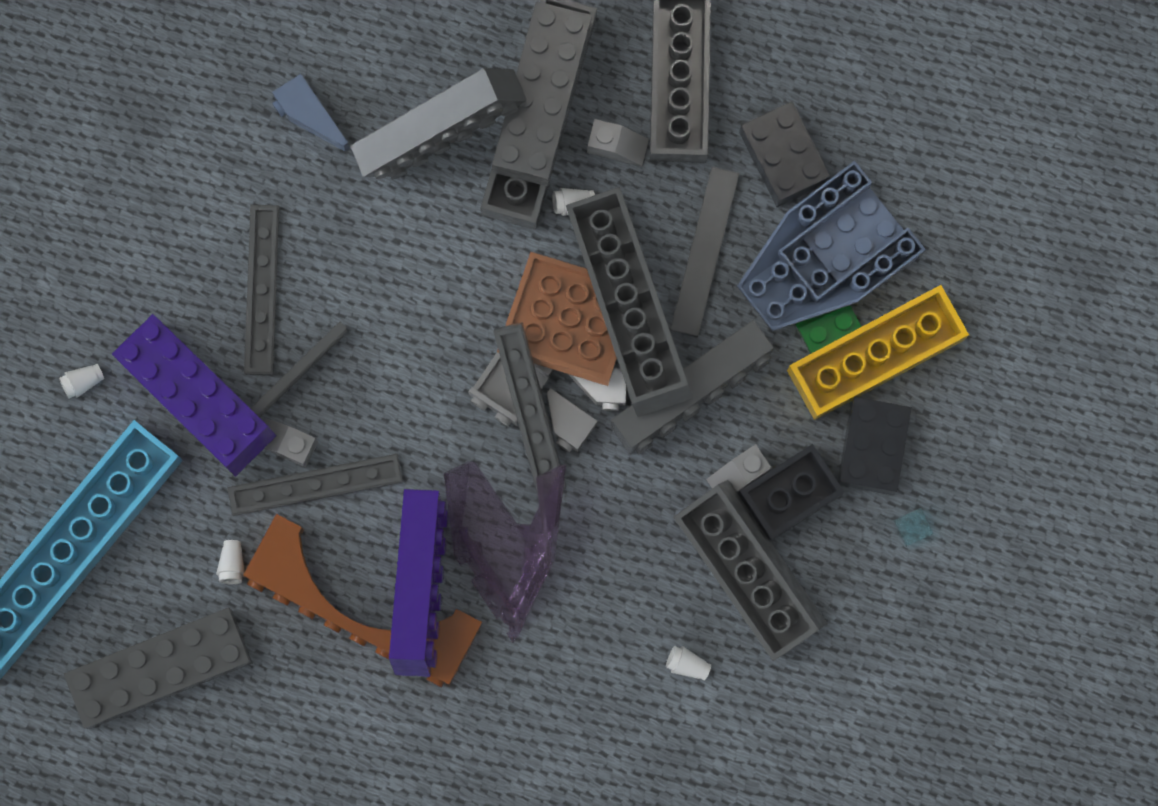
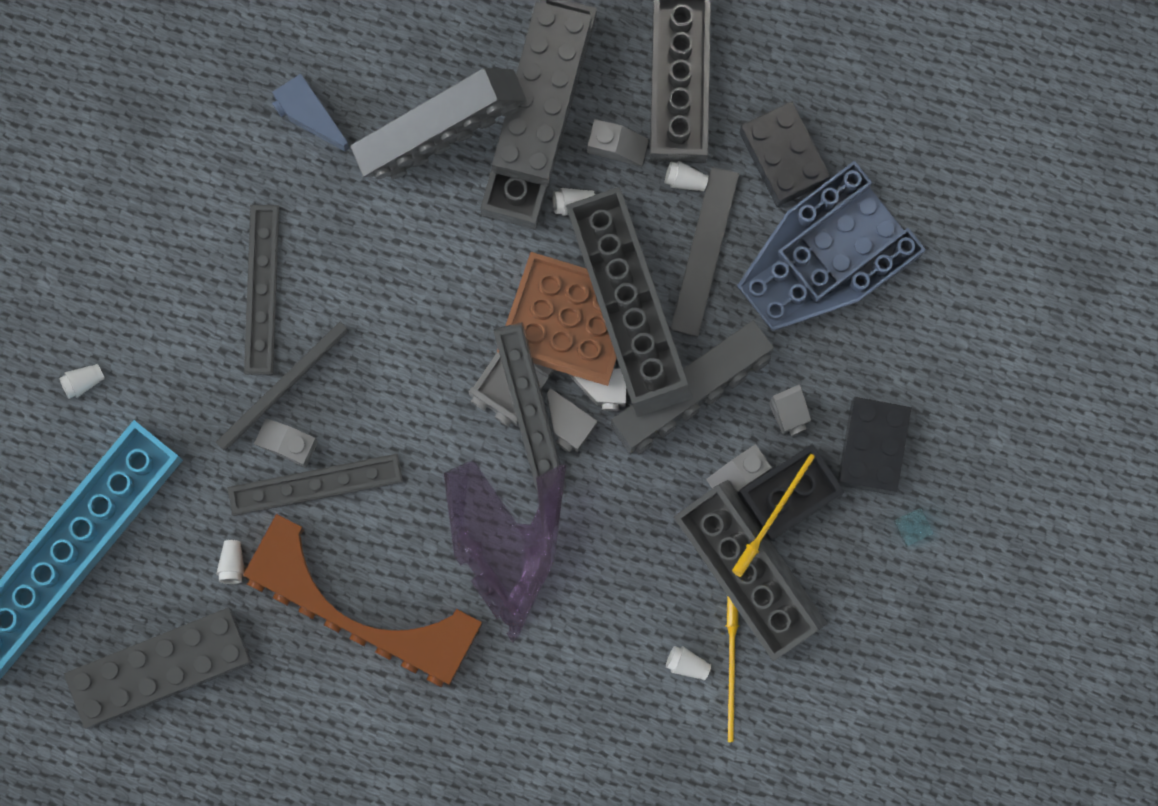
dark purple brick [112,314,277,477] -> none
dark purple brick [389,489,449,677] -> none
yellow brick [787,285,969,420] -> none
green plate [795,305,861,354] -> none
none -> white cone [664,161,709,192]
none -> yellow piece [725,596,740,742]
none -> yellow piece [732,454,815,577]
none -> light grey slope [769,384,811,436]

